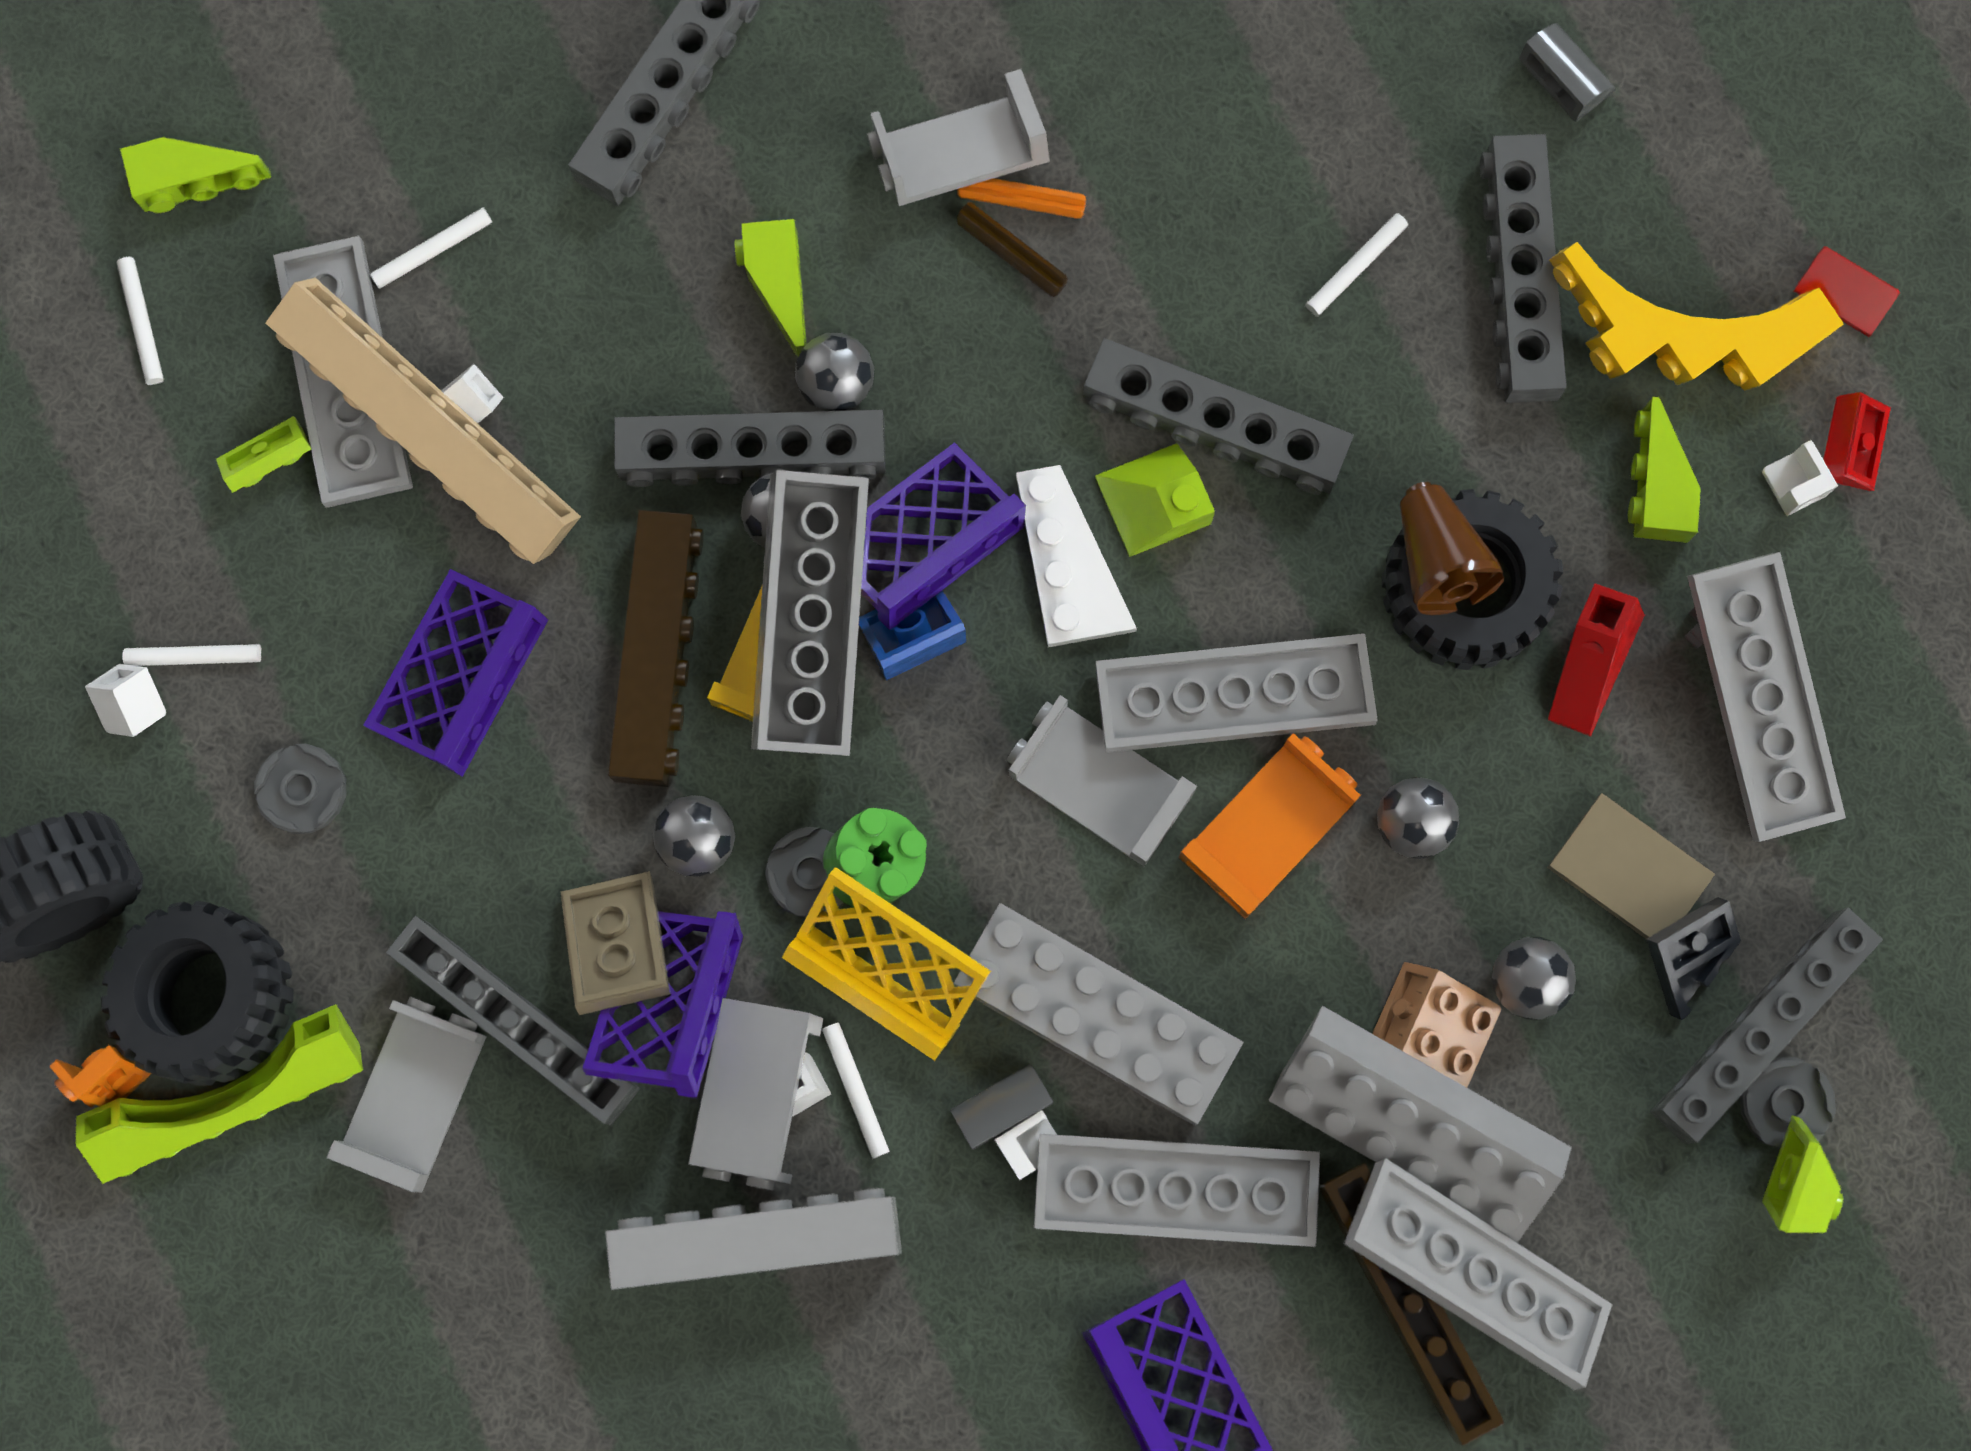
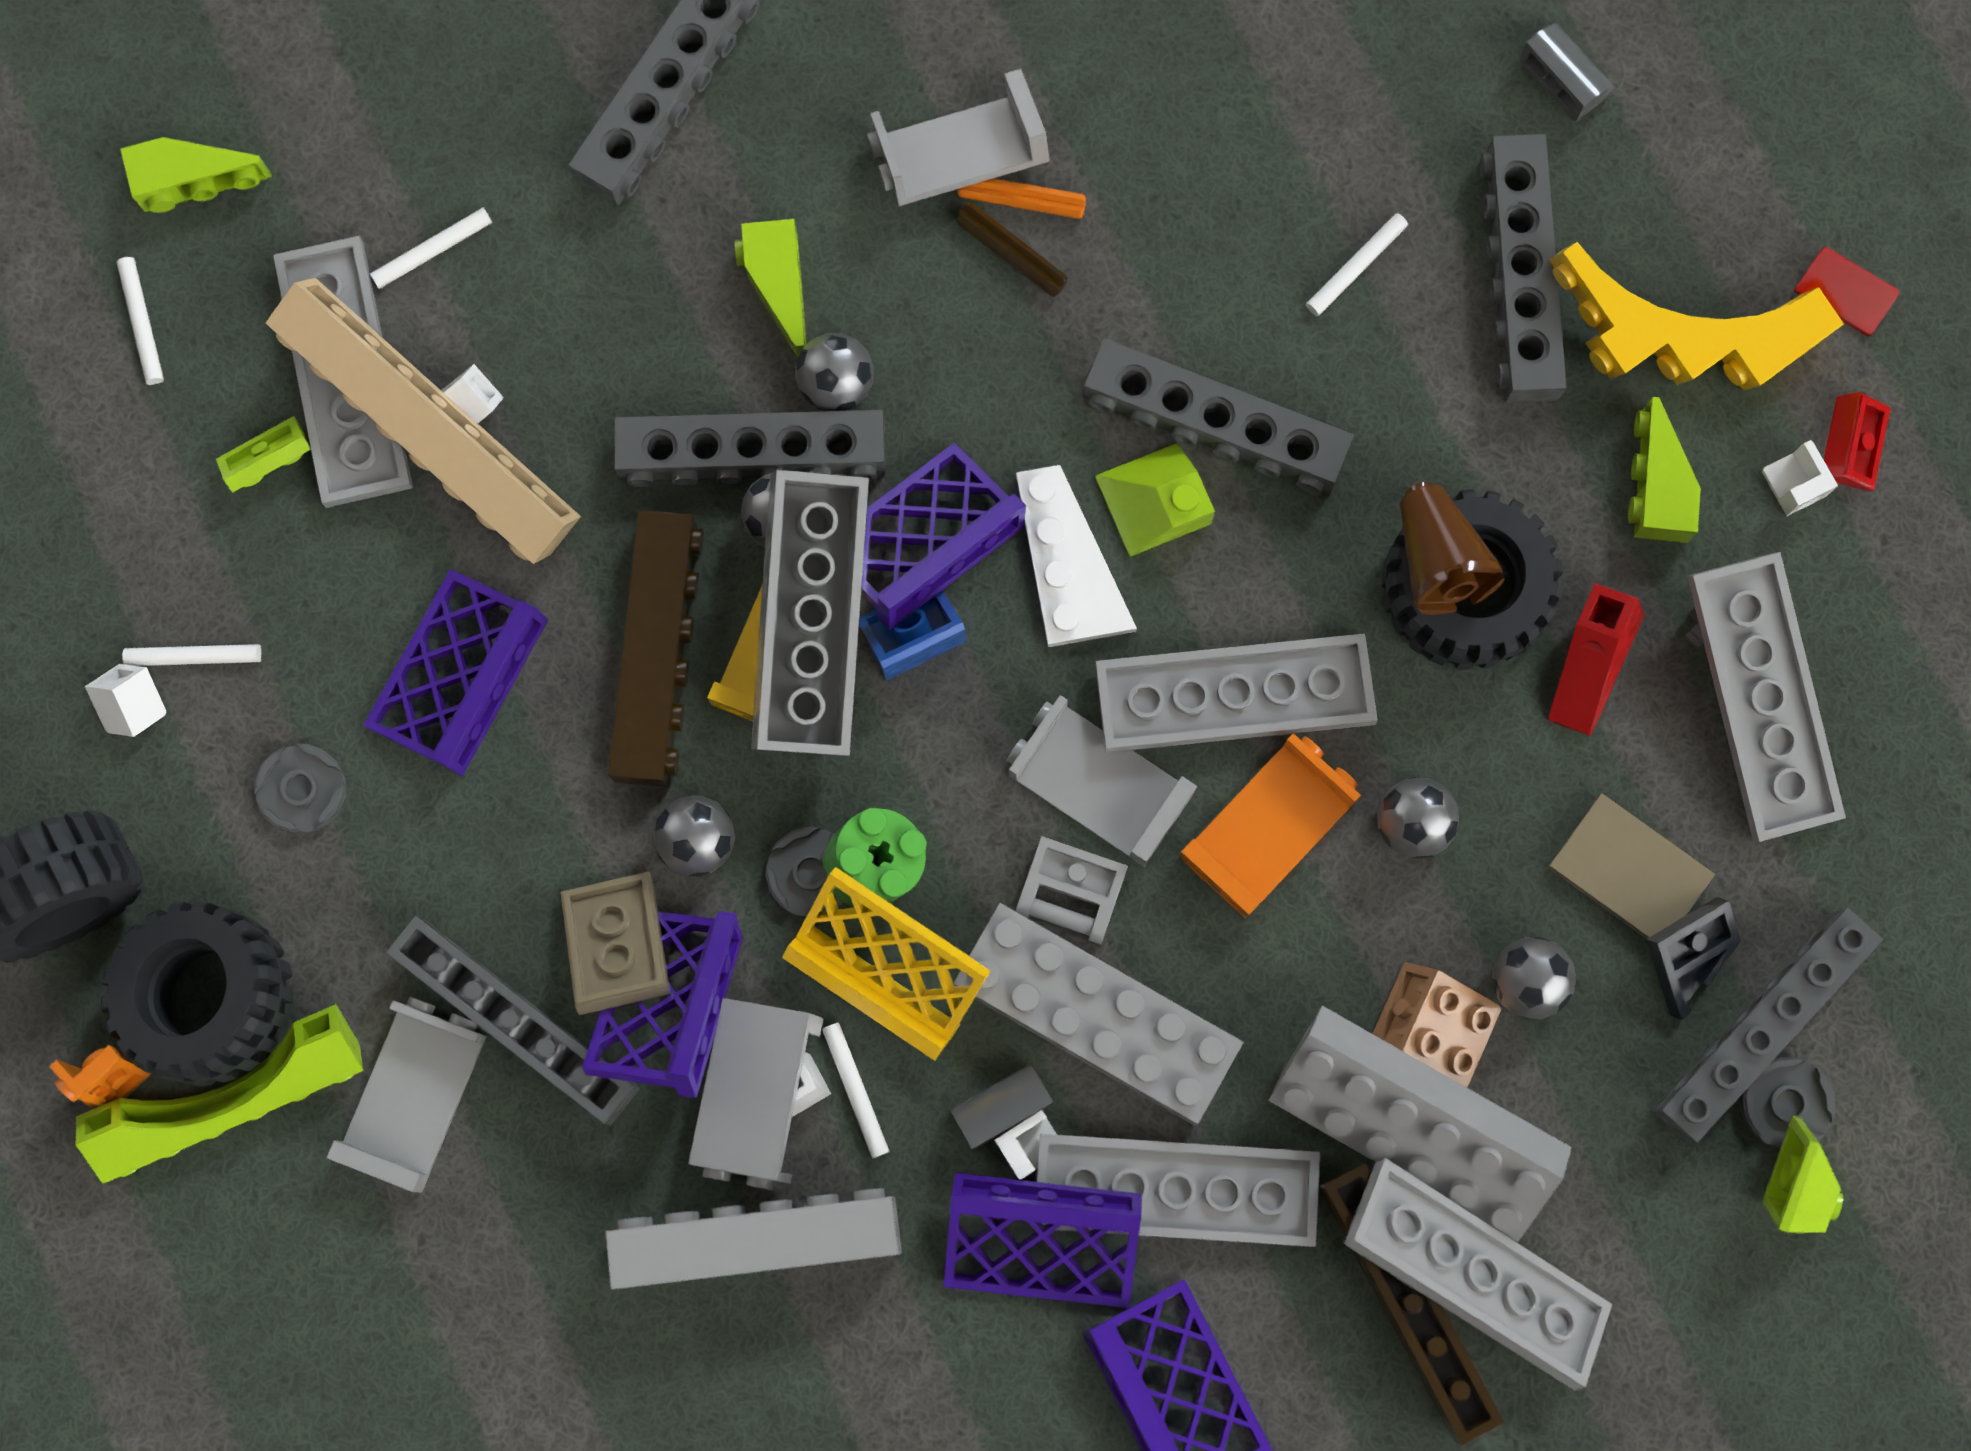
none -> dark purple fence [943,1173,1142,1308]
none -> light grey plate [1015,836,1128,945]

